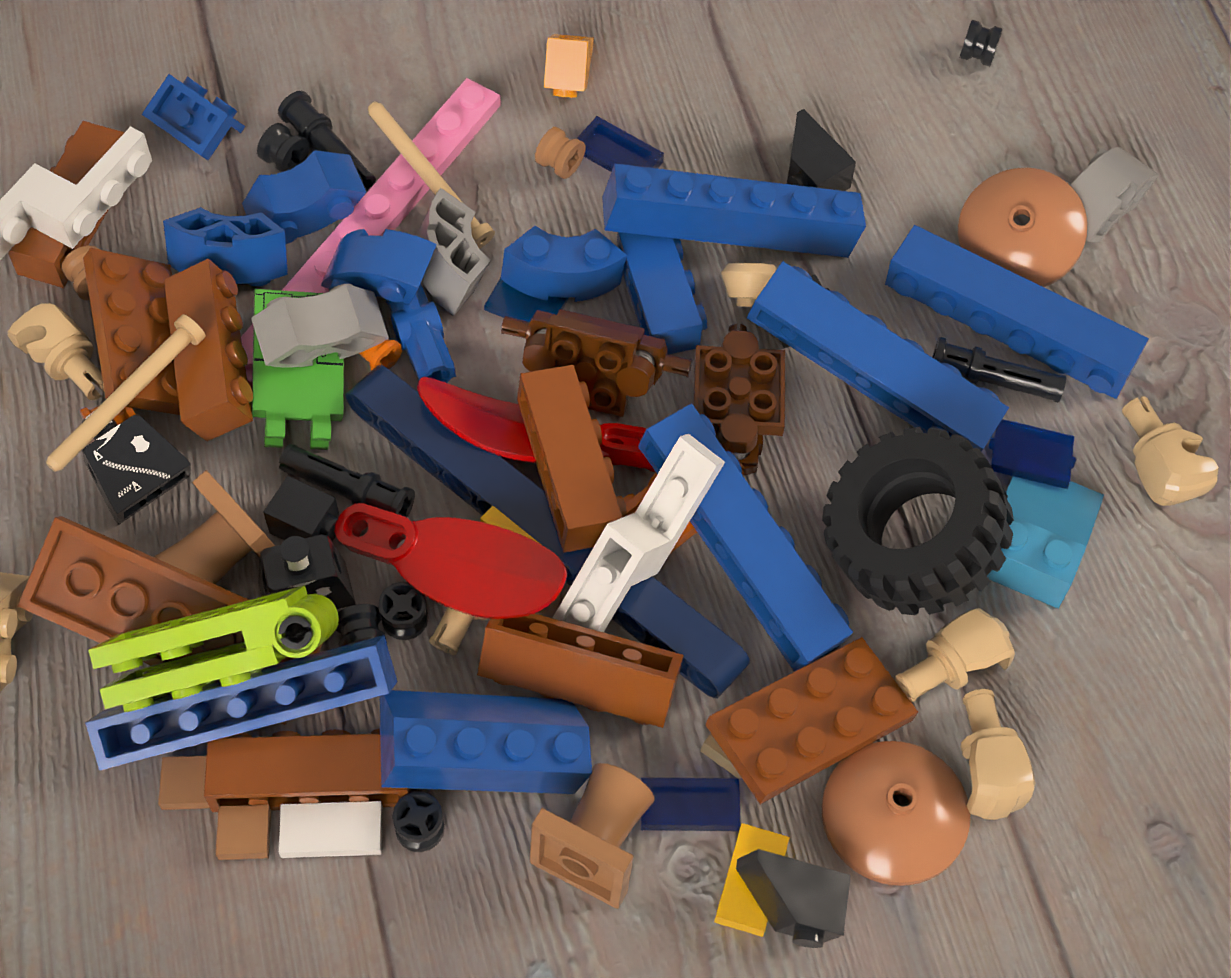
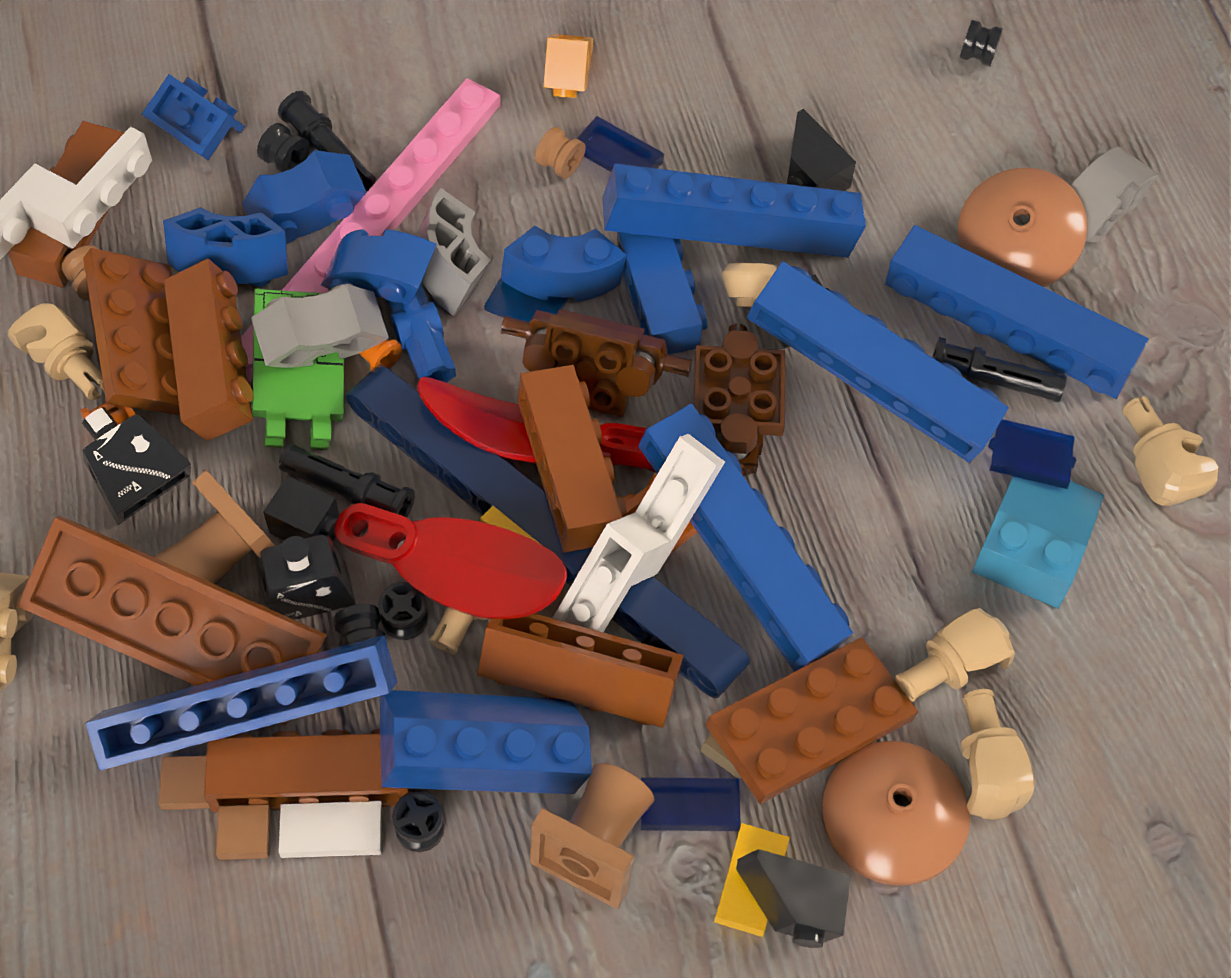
tan bar [46,314,206,472] -> none
lime hinge [88,585,339,712] -> none
tan bar [368,102,495,249] -> none
black tyre [822,427,1014,615] -> none

